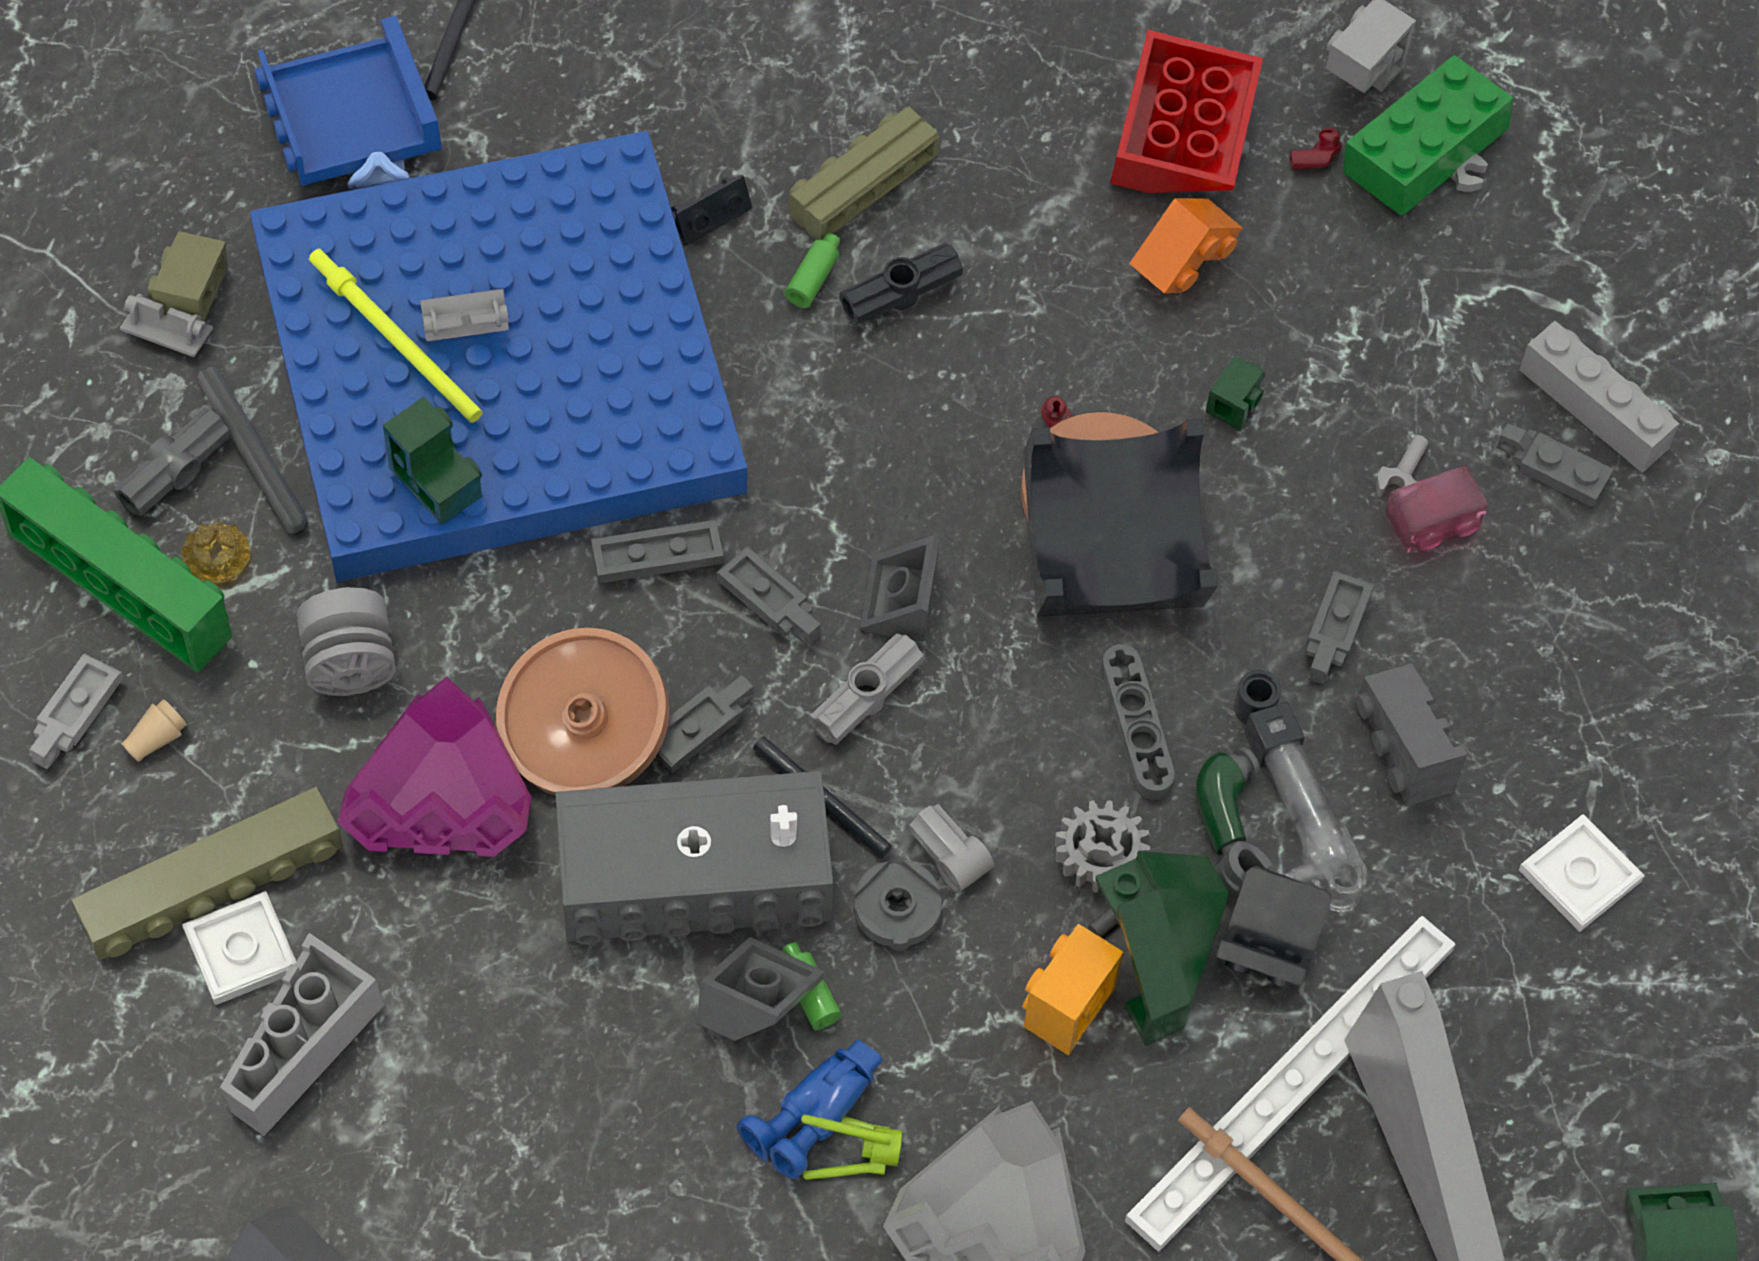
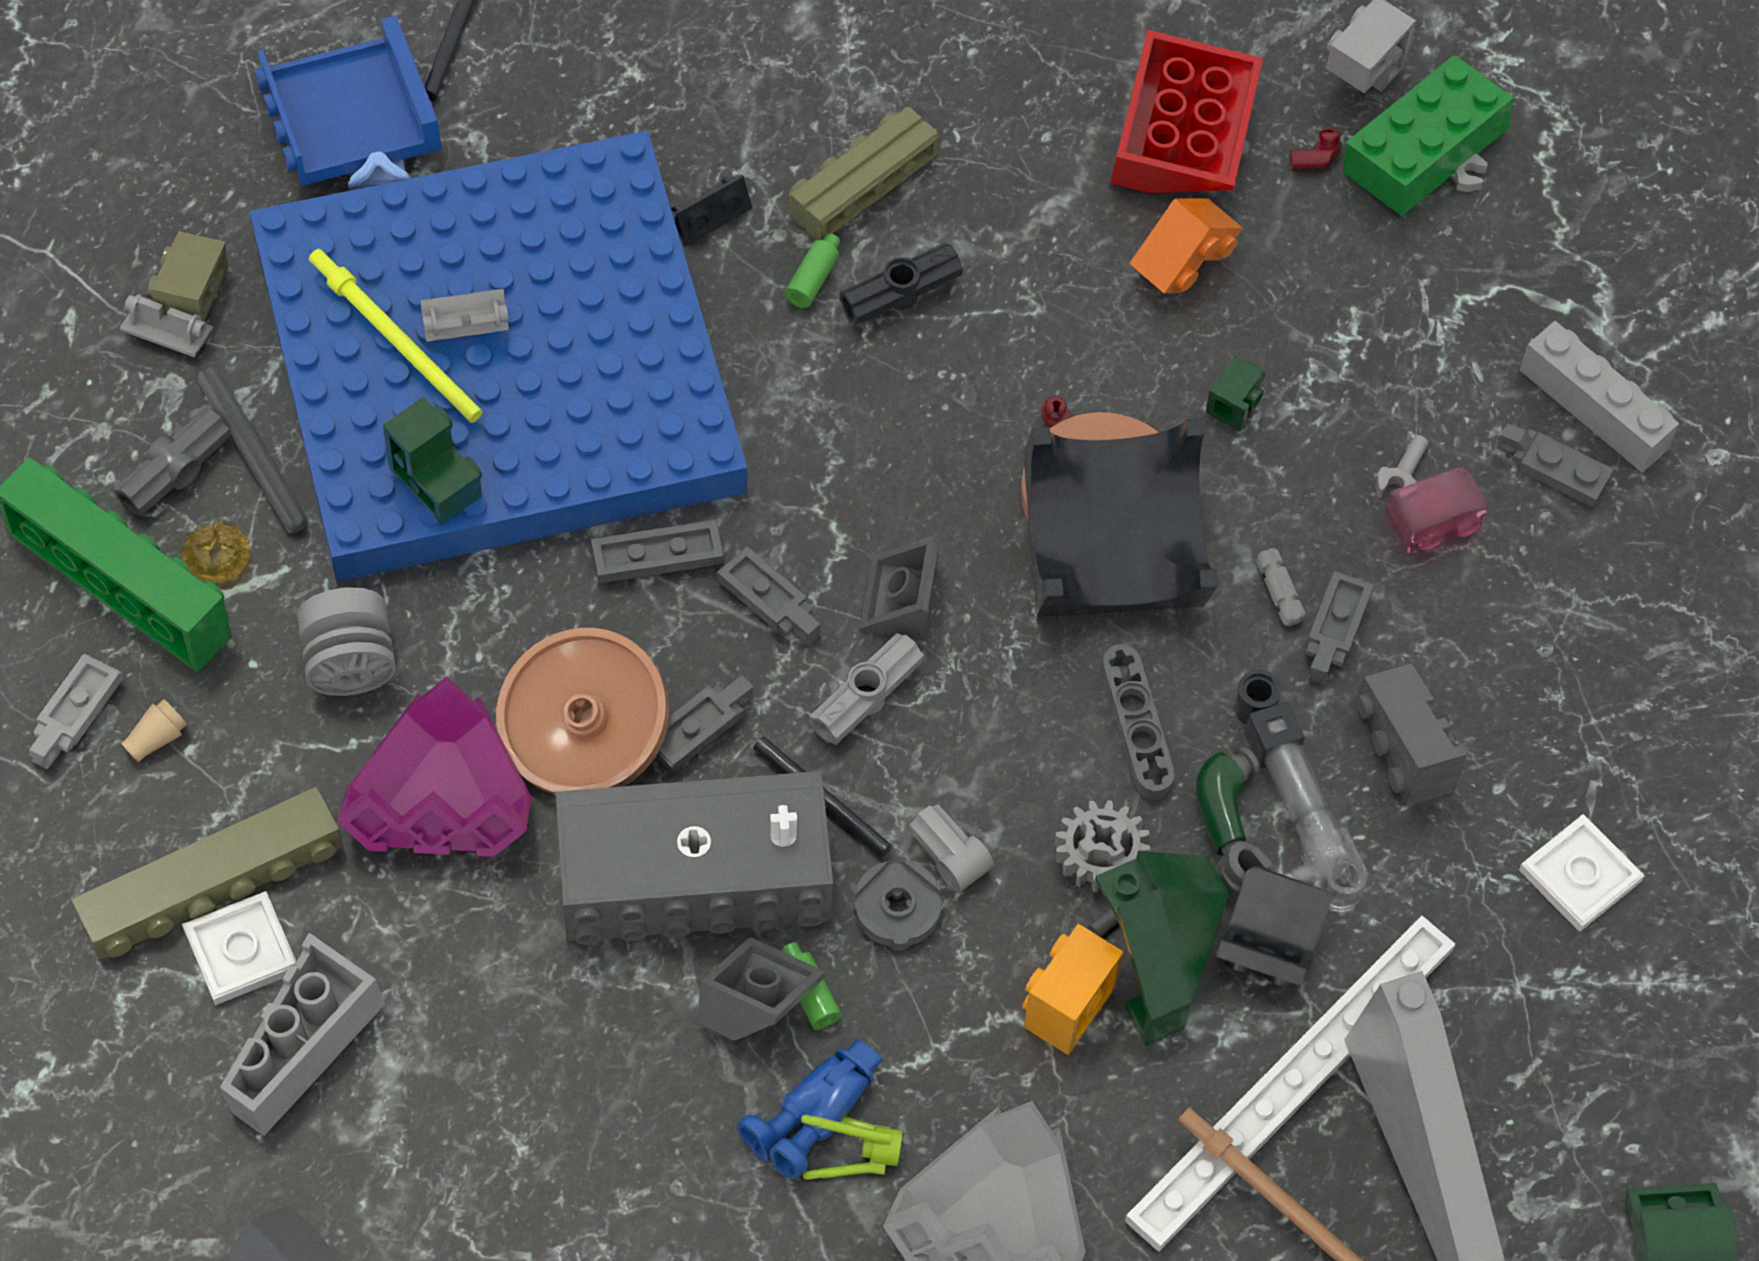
none -> light grey axle [1256,548,1306,627]

